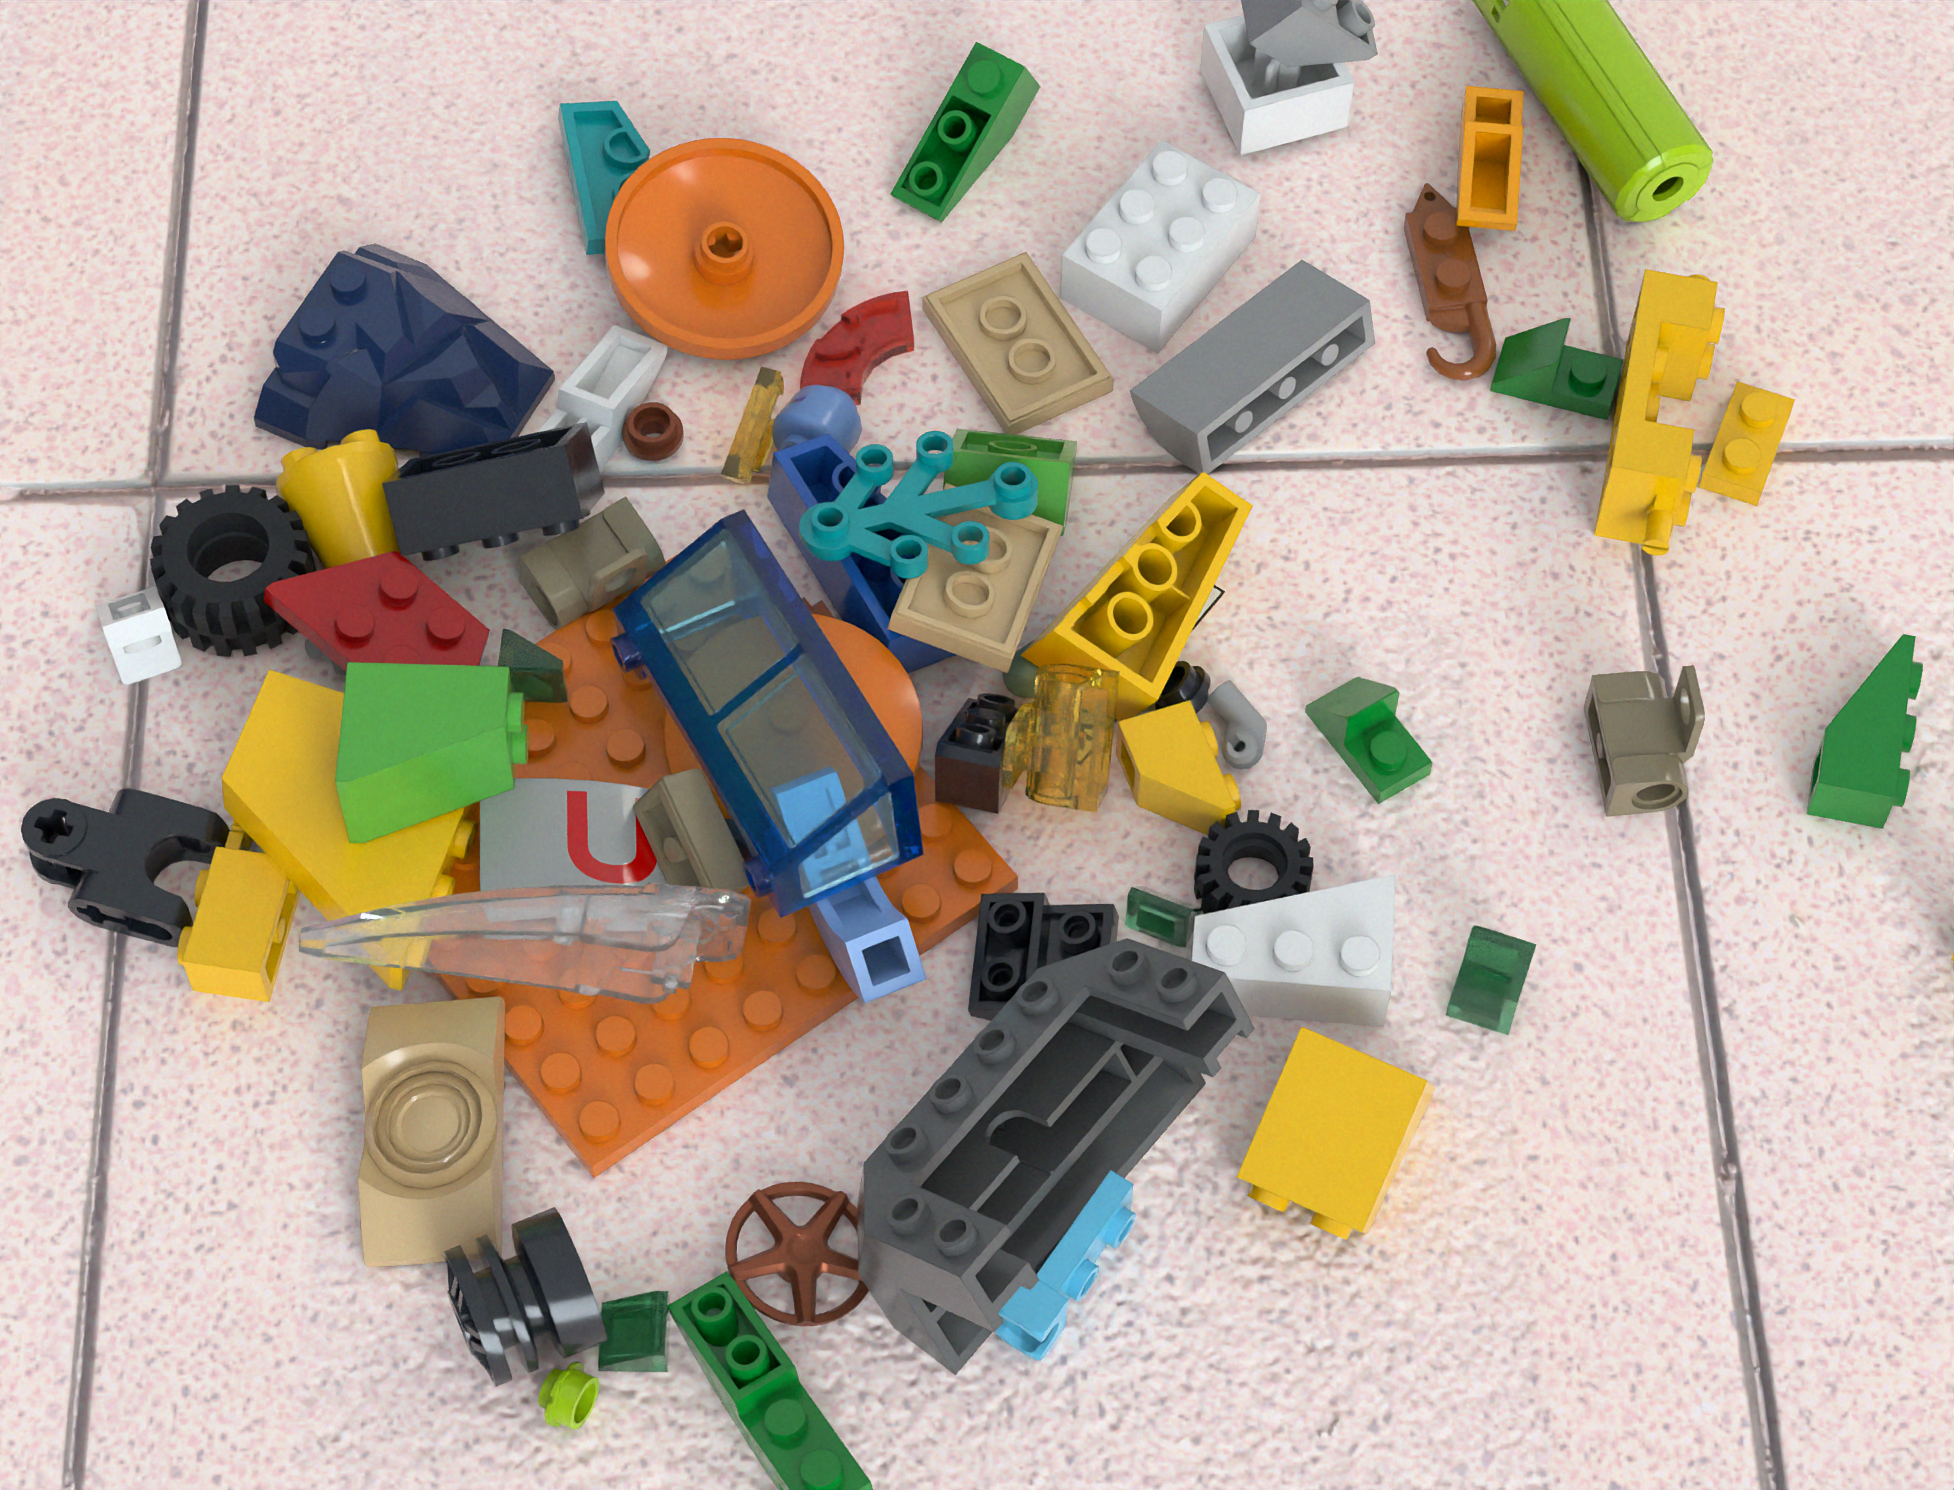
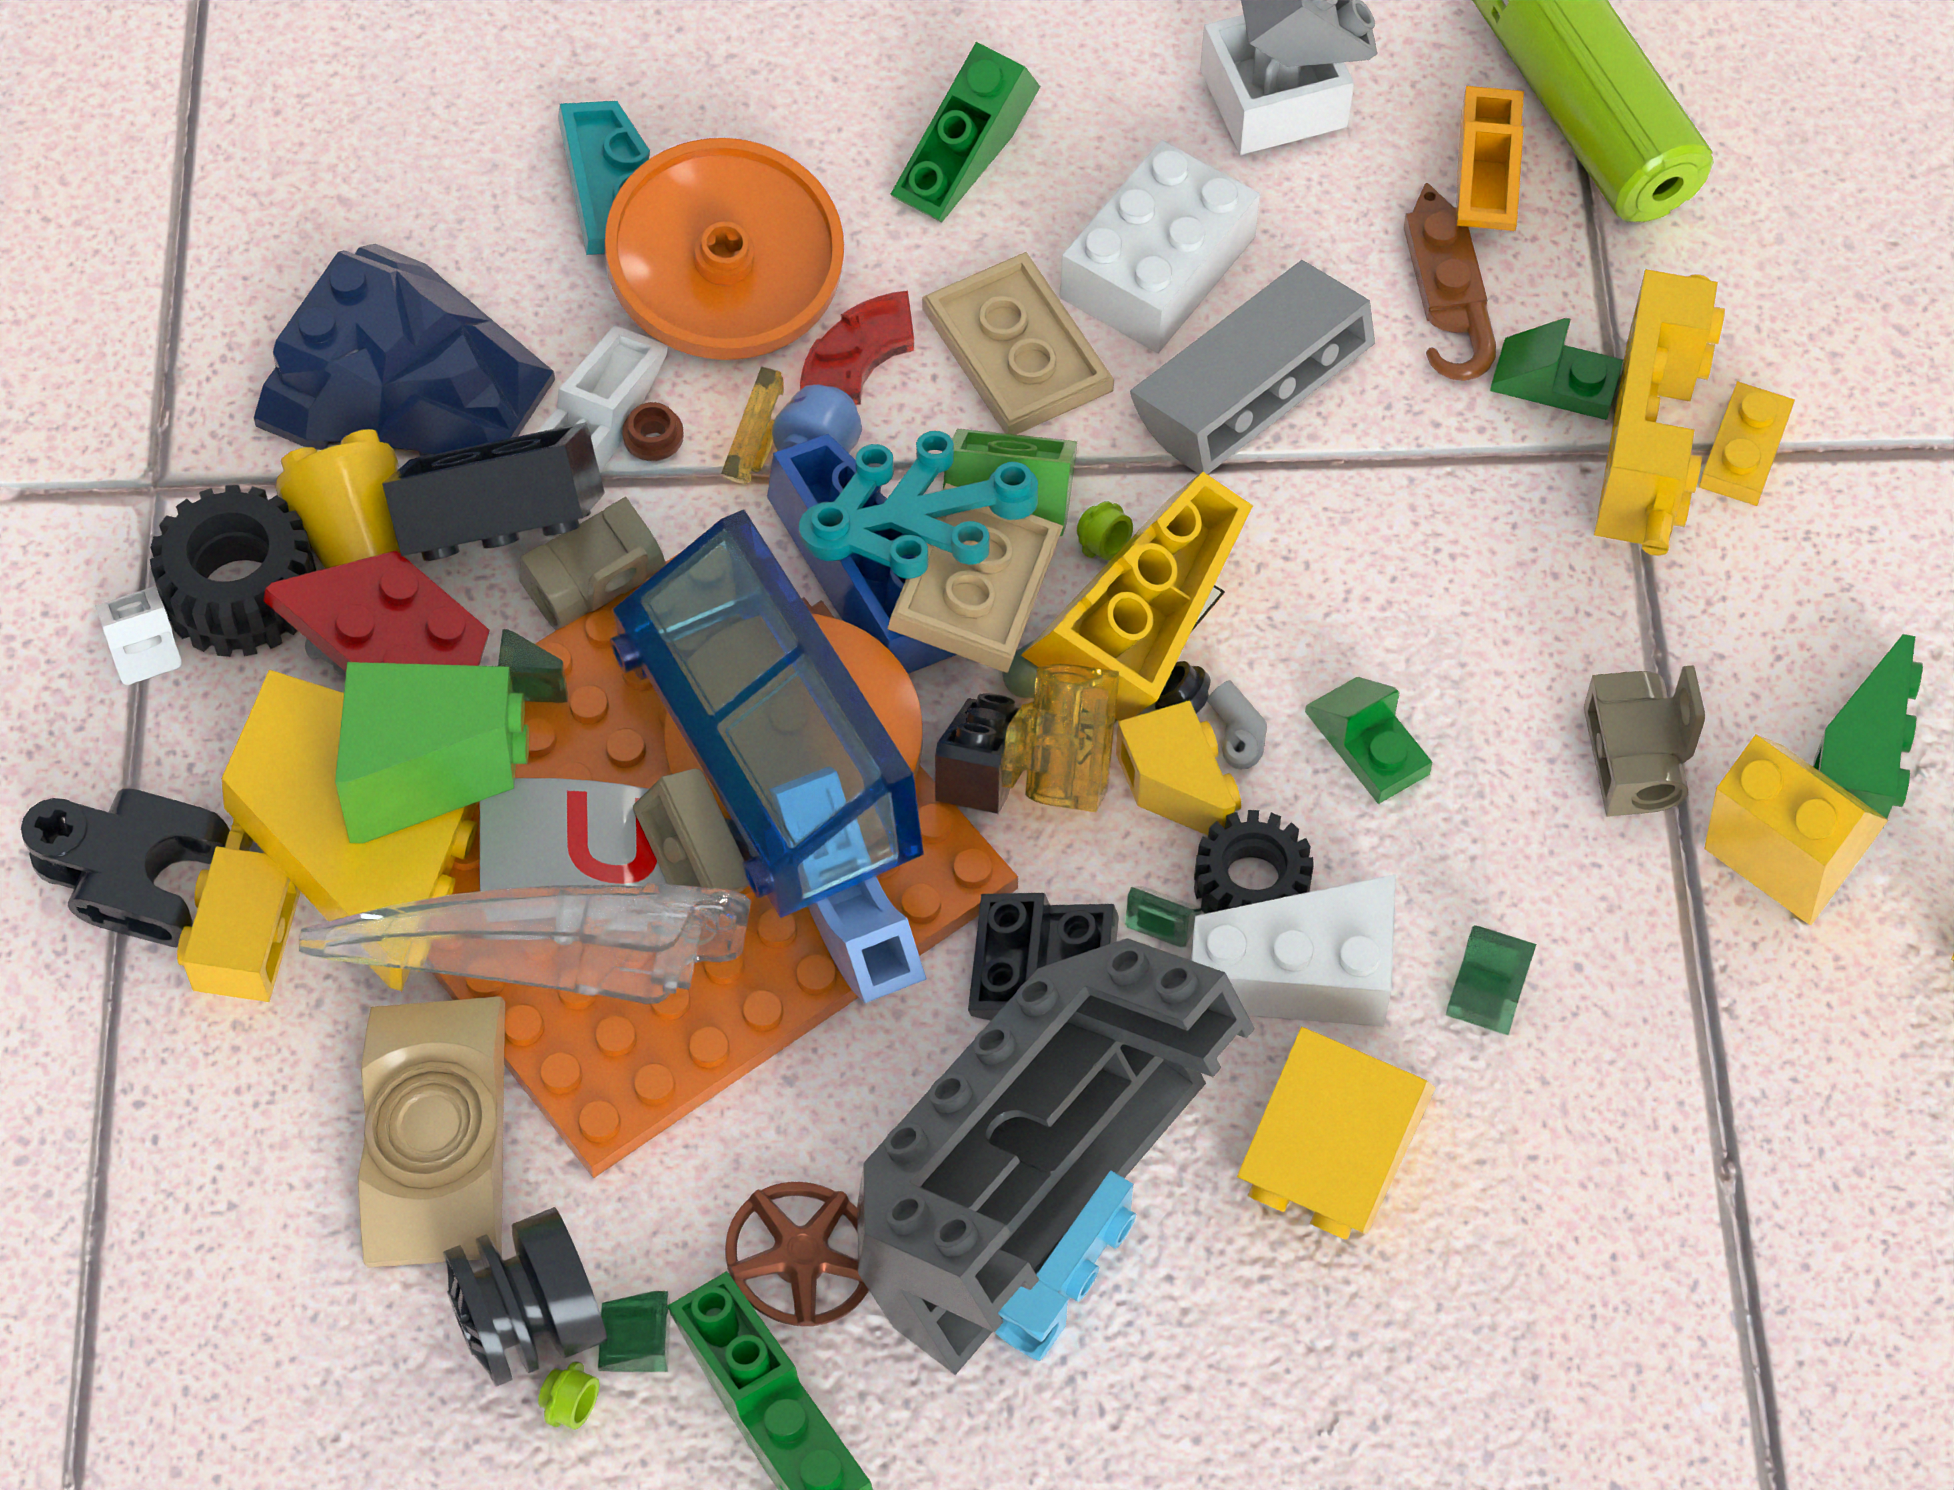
none -> lime plate [1077,501,1133,560]
none -> yellow slope [1704,734,1889,925]

